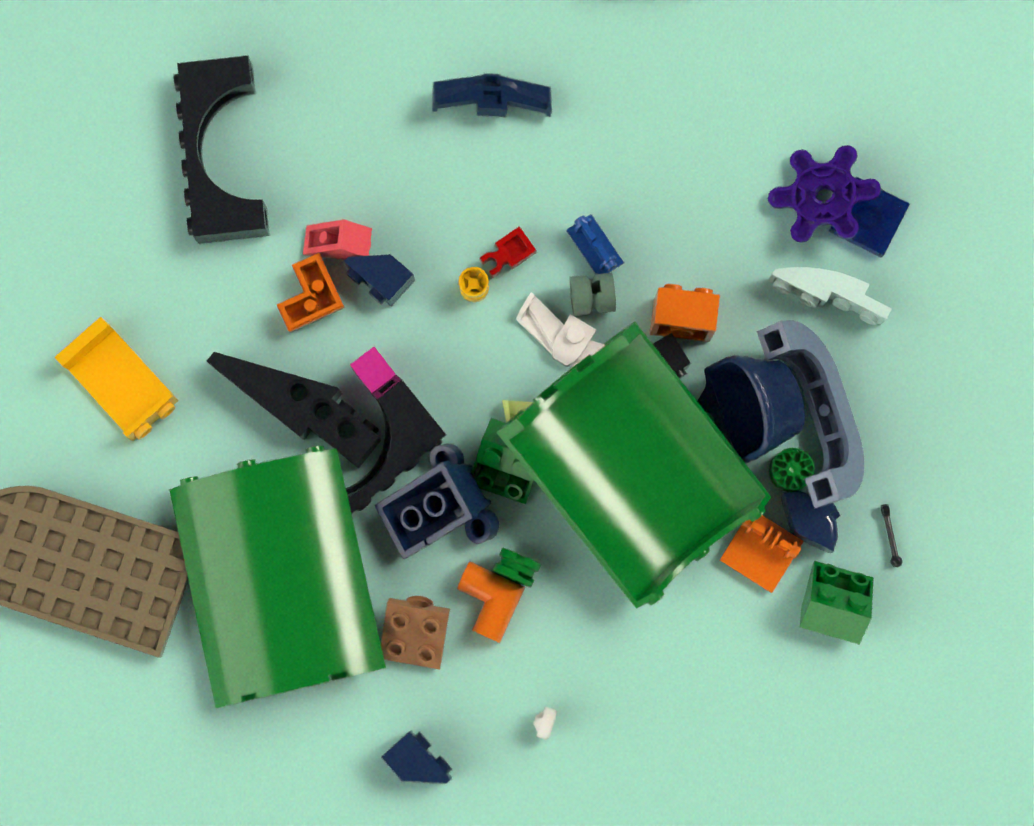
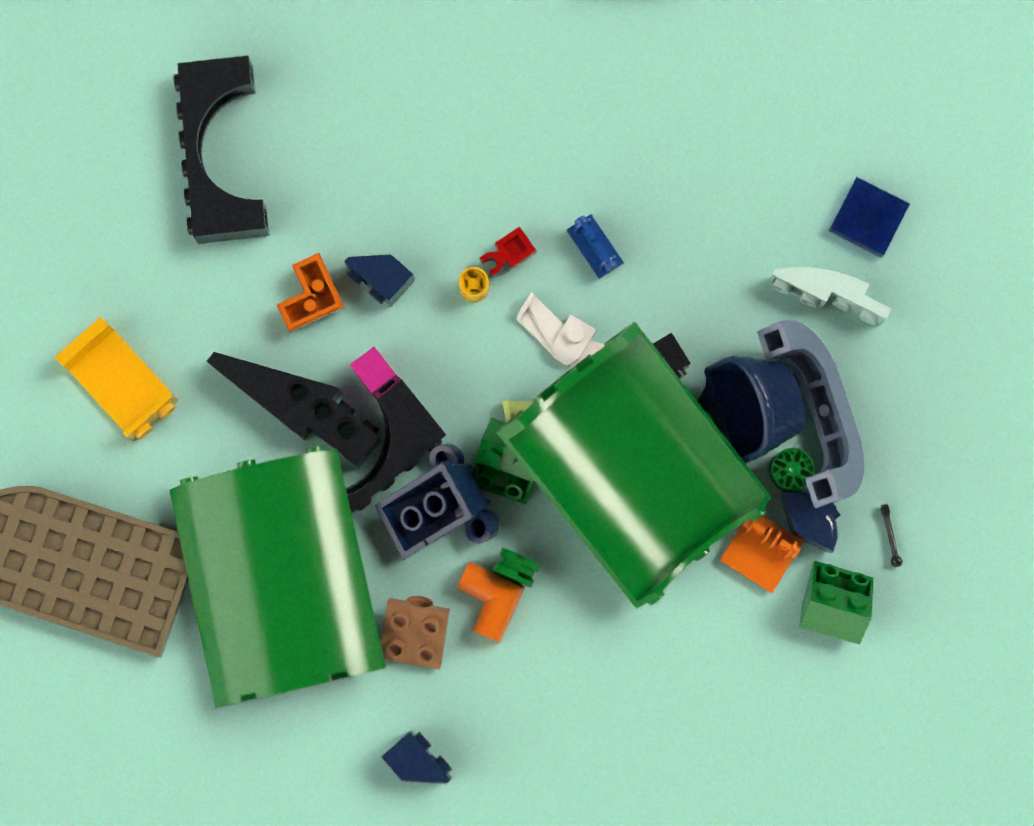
coral slope [303,219,372,260] -> none
dark blue plate [432,73,552,117] -> none
white tile [534,706,557,740] -> none
sand green wheel [569,273,616,316] -> none
orange brick [650,284,720,342] -> none
dark purple plate [768,145,881,243] -> none

